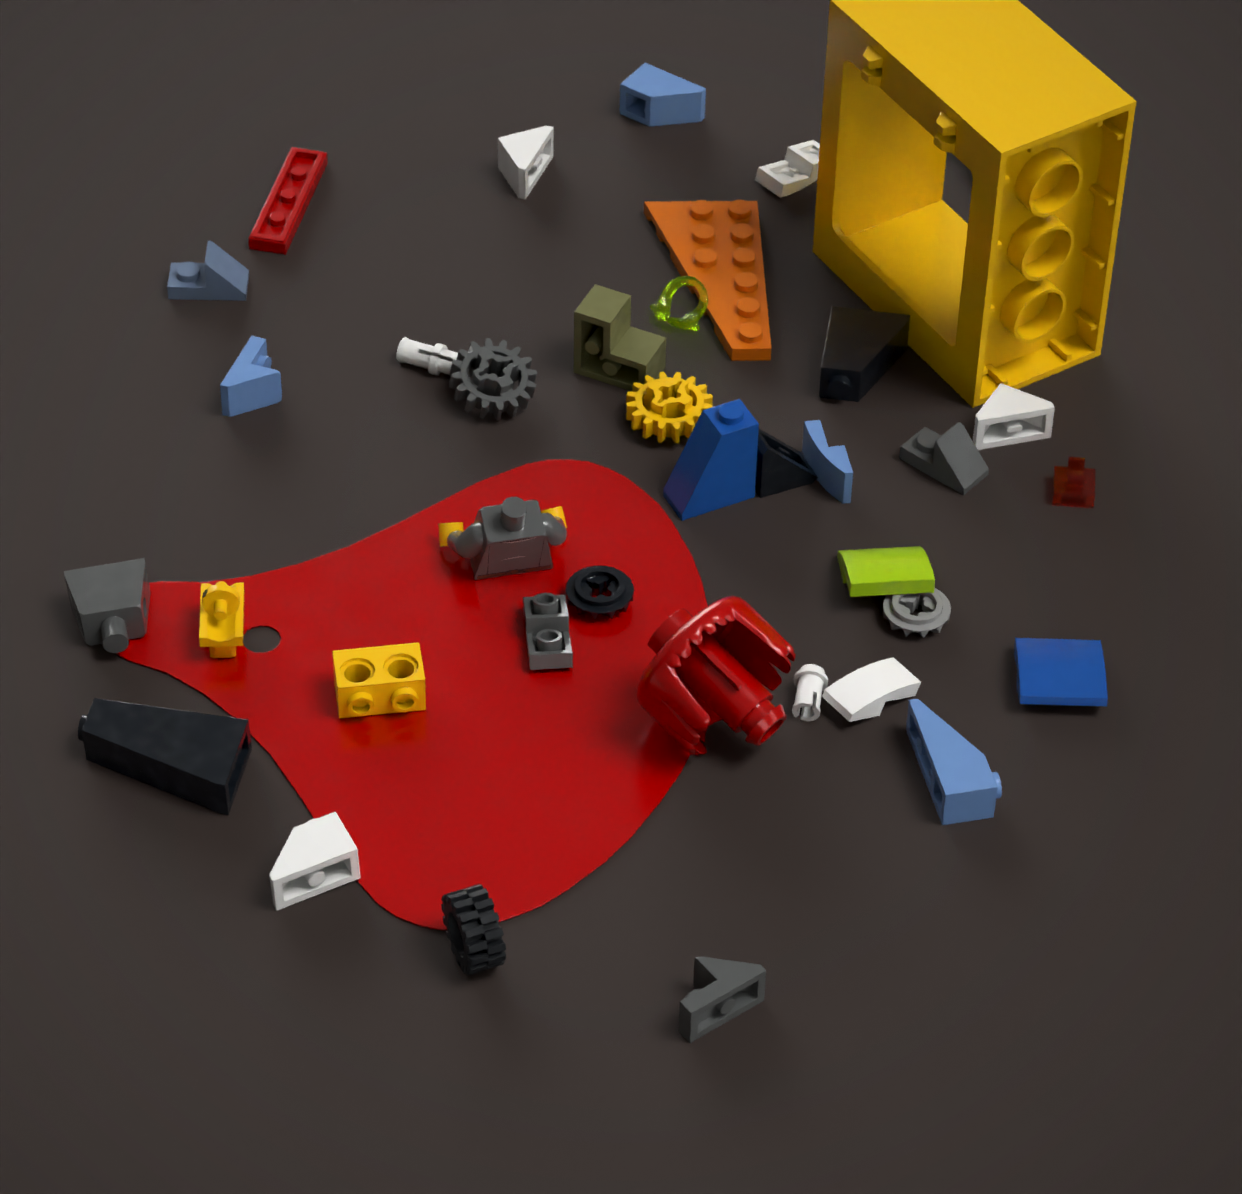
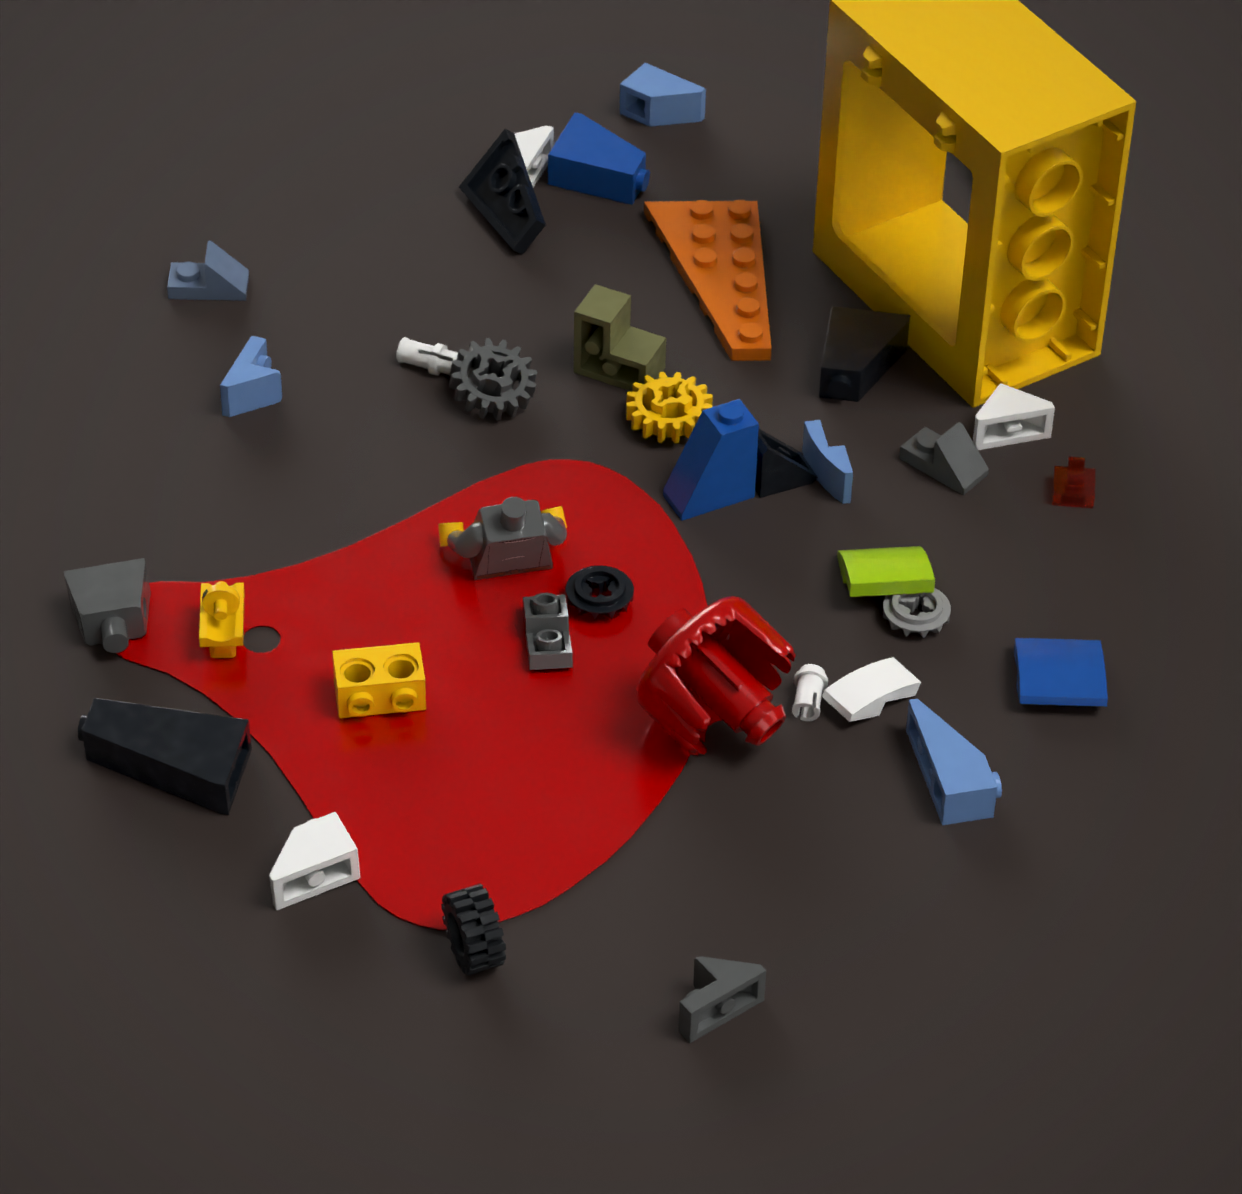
red tile [248,147,328,255] -> none
clear neon green piece [649,276,709,331] -> none
white slope [755,140,820,198] -> none
none -> black wing [459,129,546,255]
none -> blue slope [548,112,650,205]

